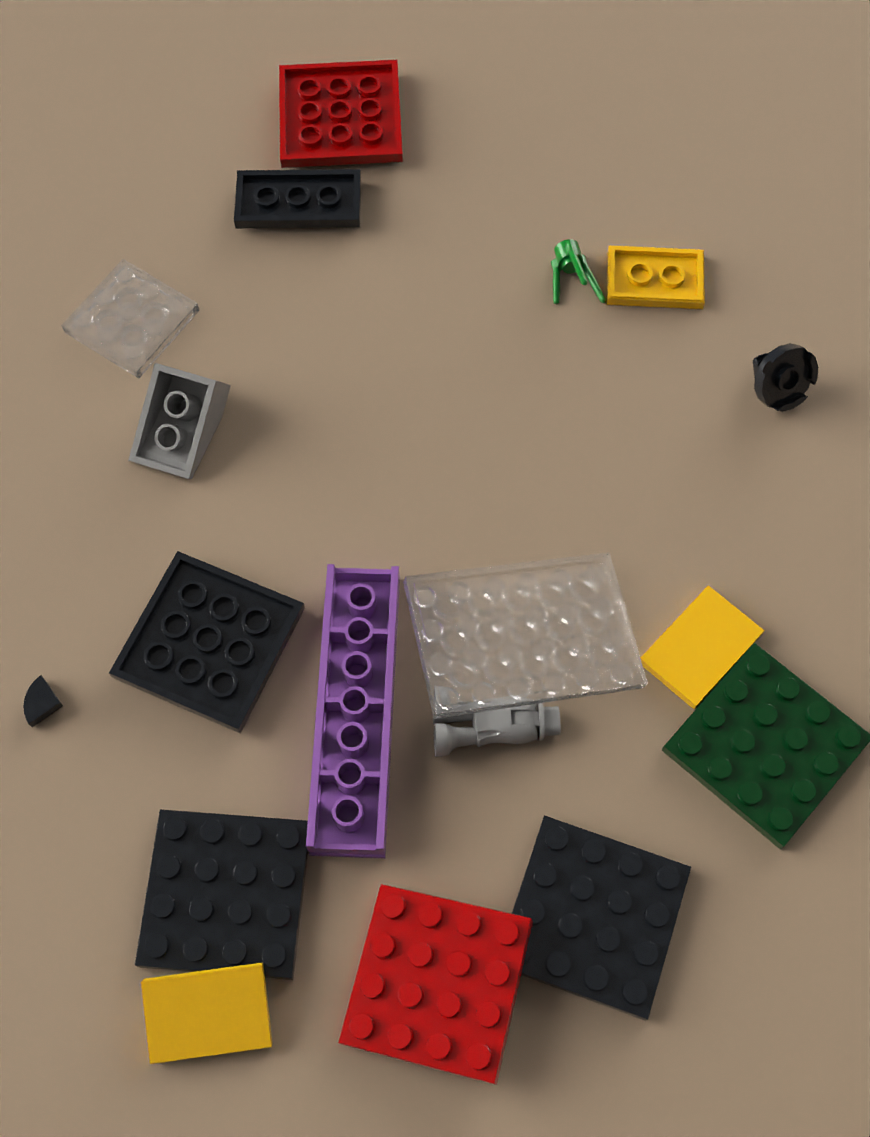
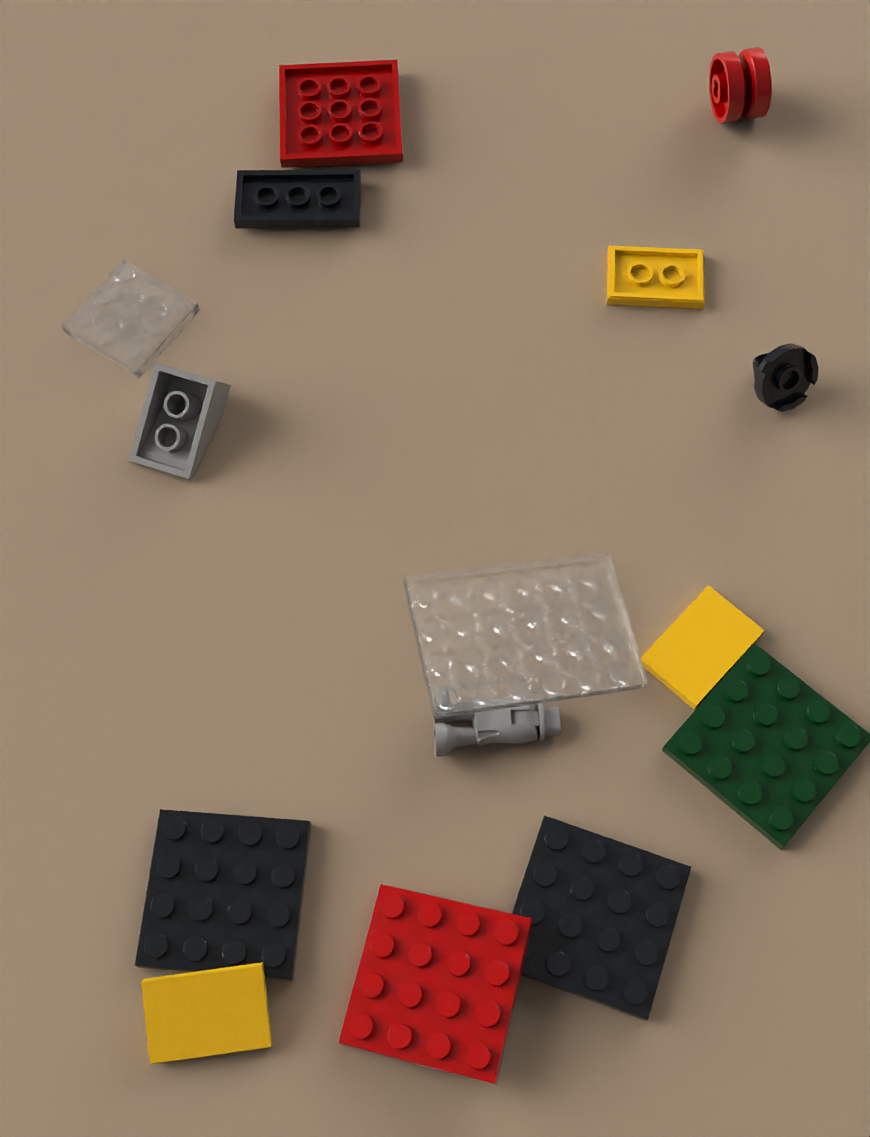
black tile [23,675,63,728] -> none
black plate [109,551,305,734] -> none
medium lavender tile [306,564,400,858] -> none
green plant [551,239,606,304] -> none
none -> red wheel [709,47,772,124]

